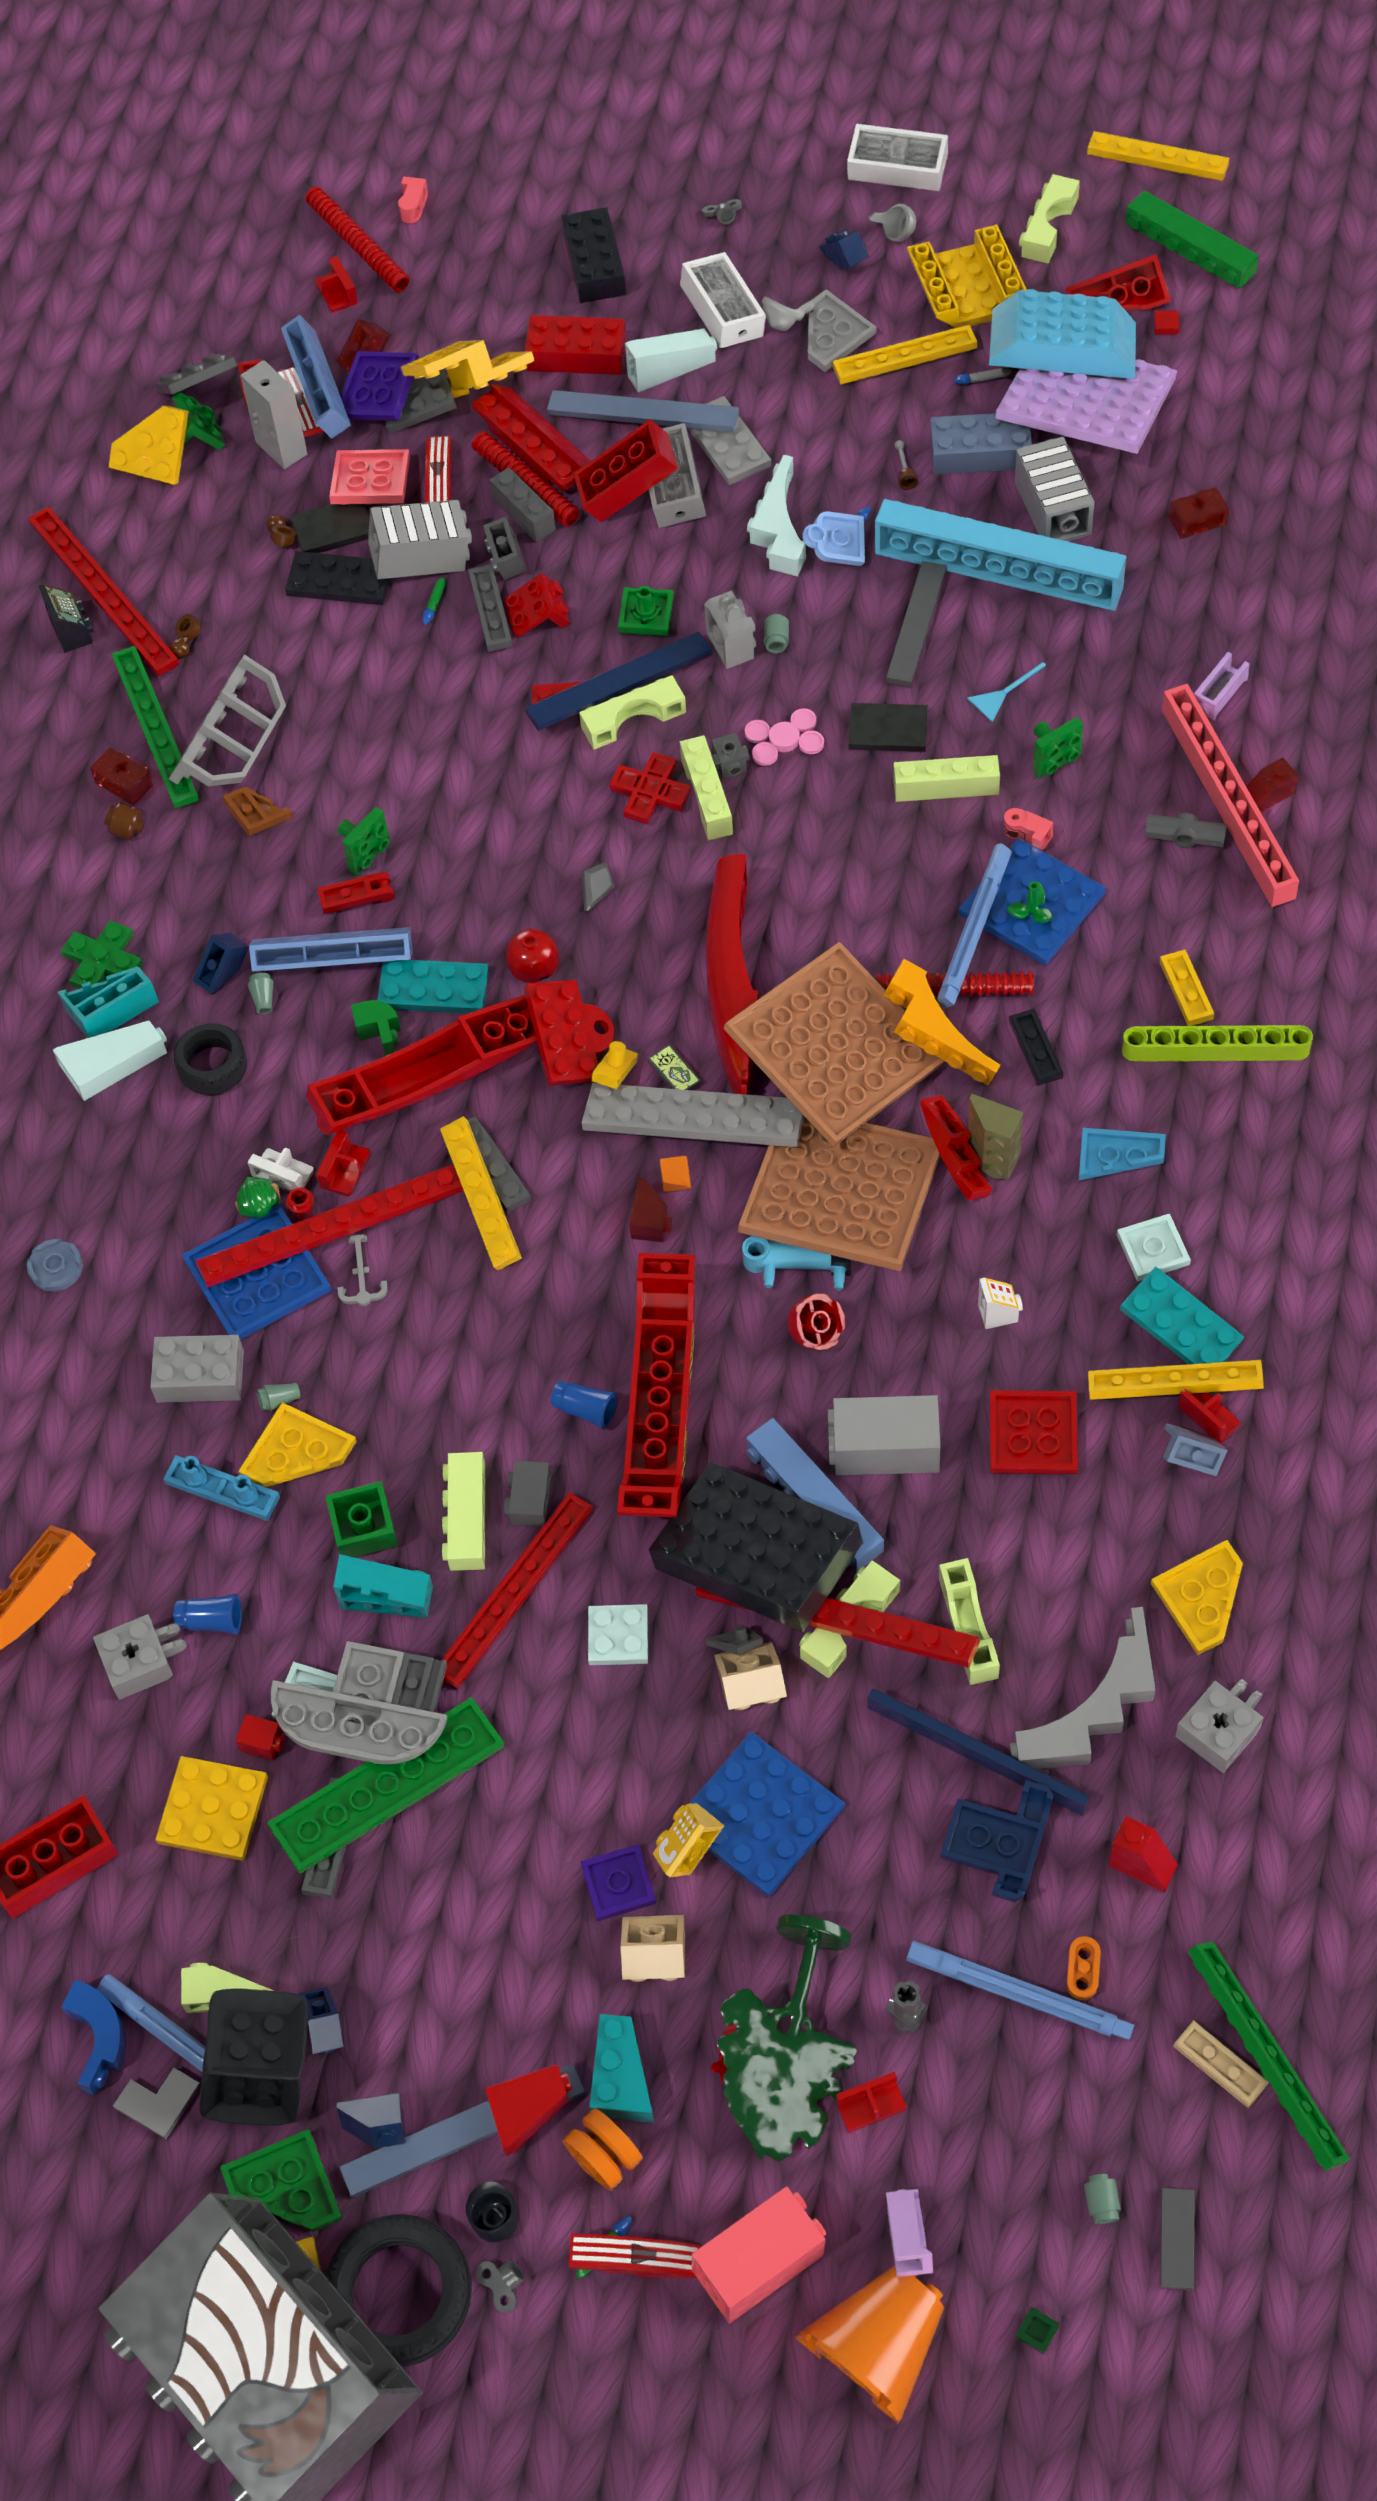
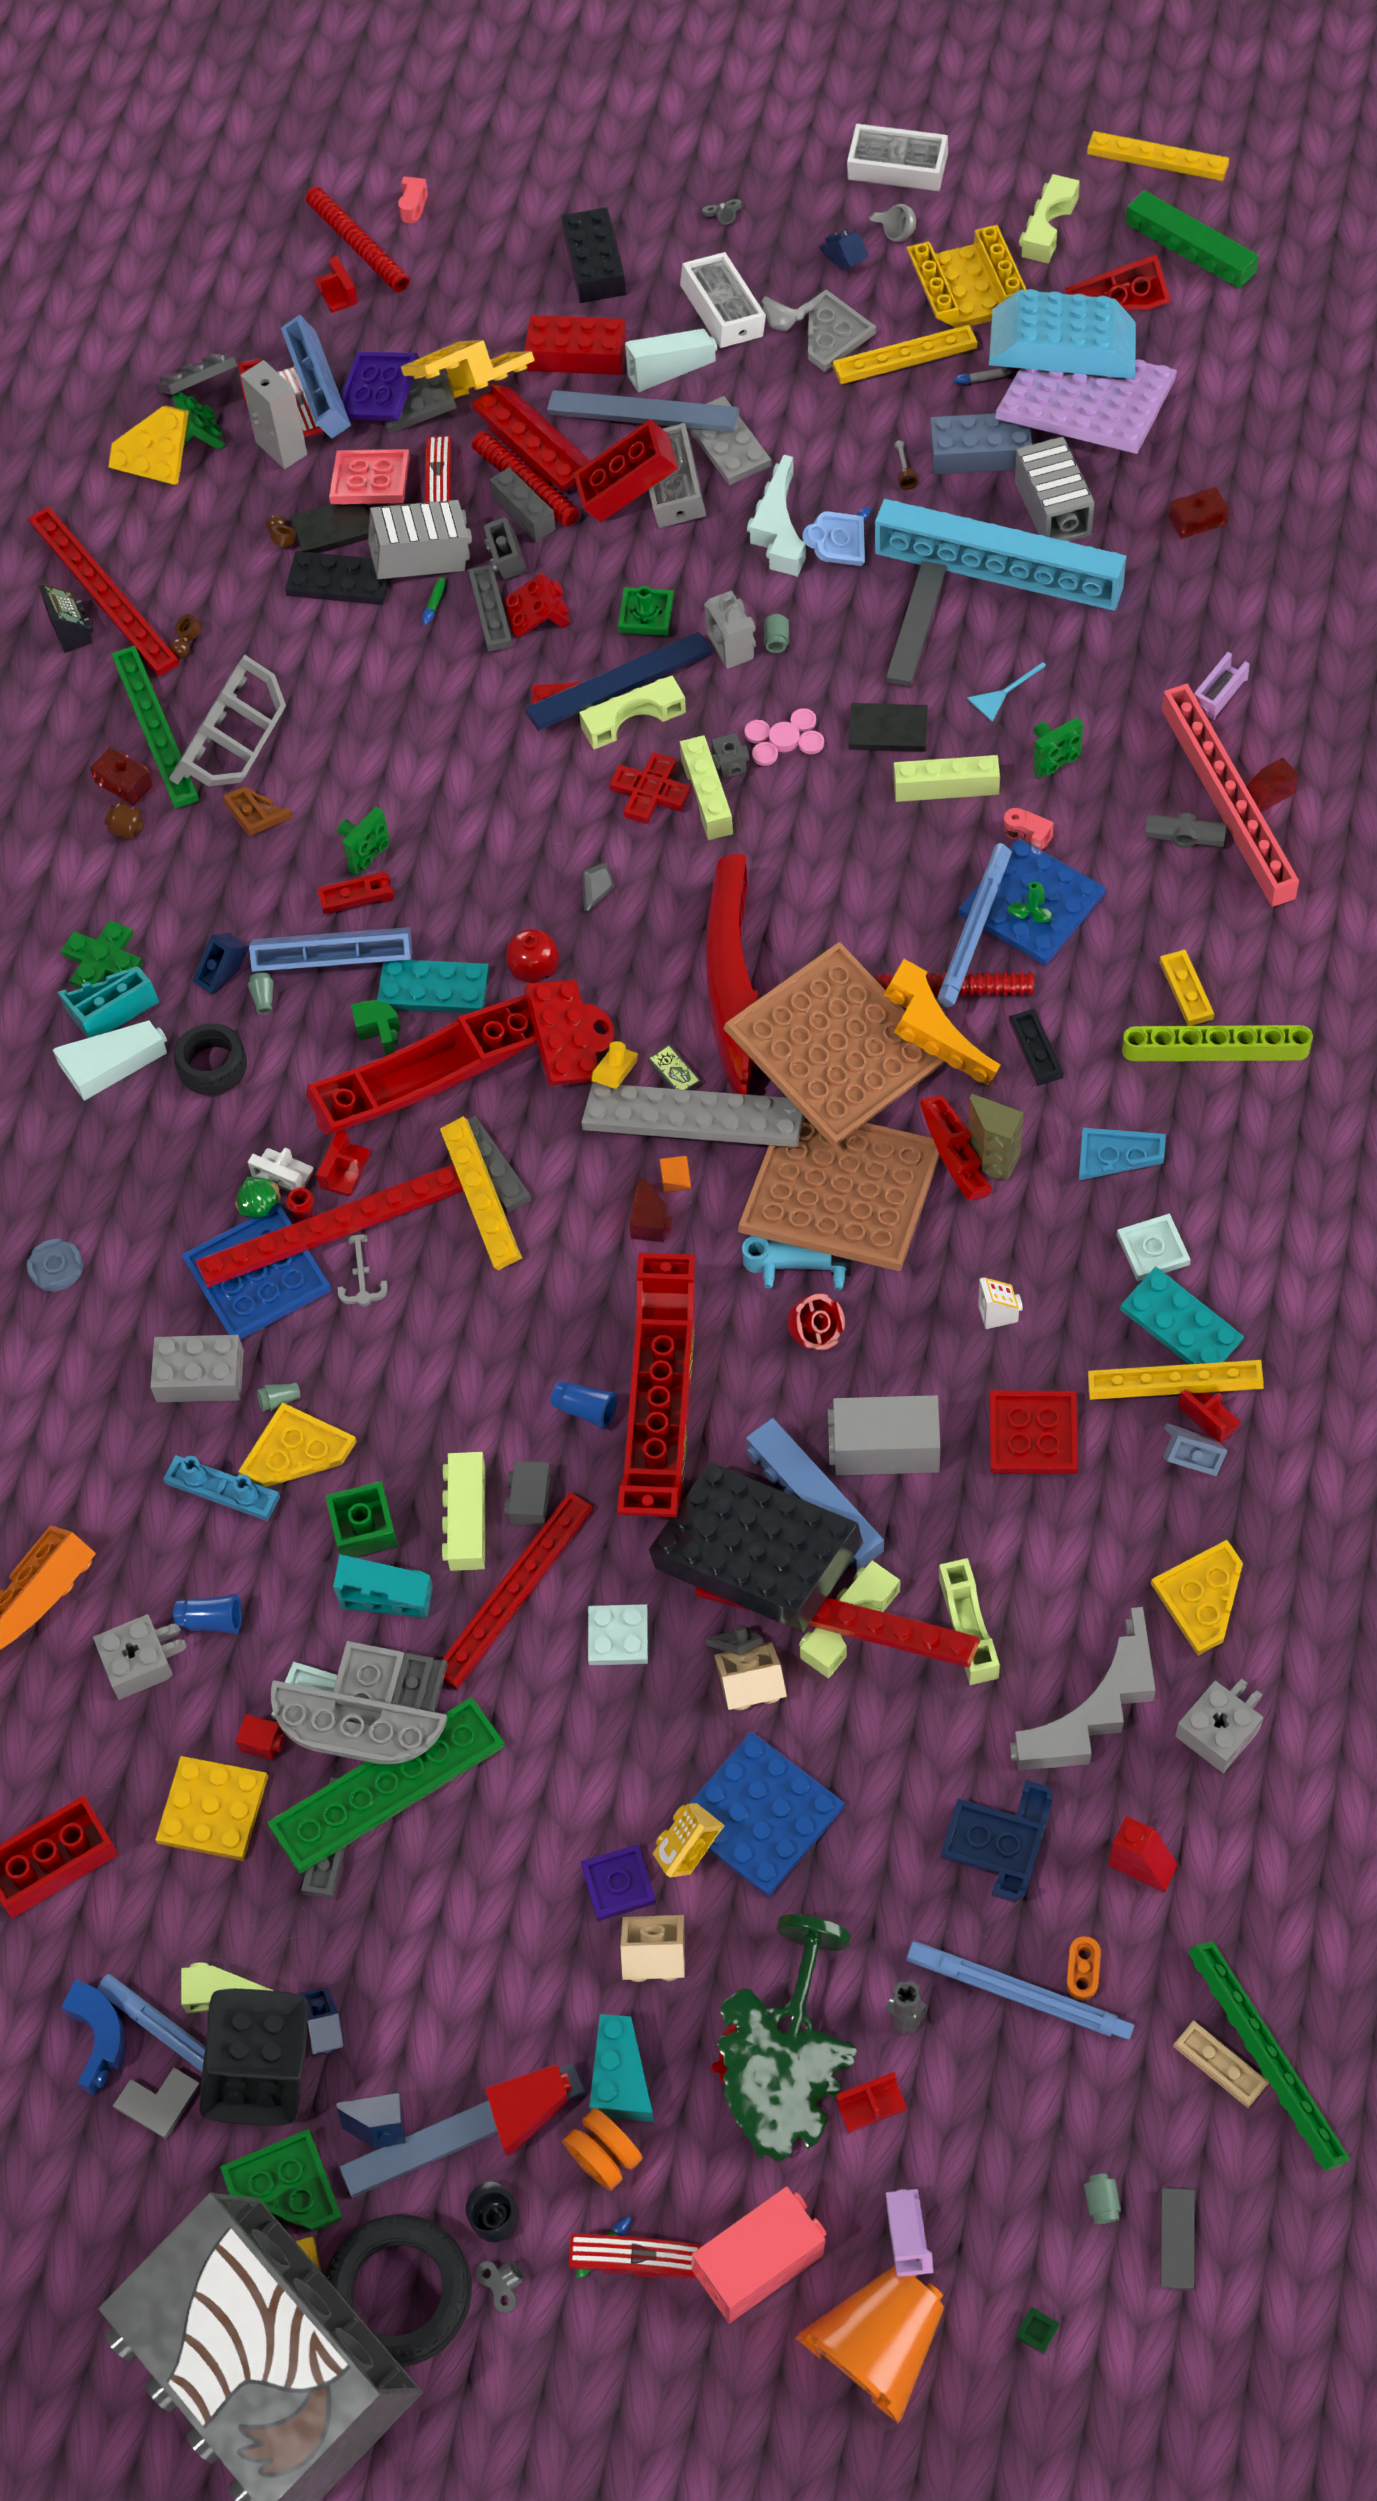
clear red slope [337,319,391,372] -> none
dark blue tile [867,1689,1089,1816] -> none
red tile [1154,310,1179,335] -> none

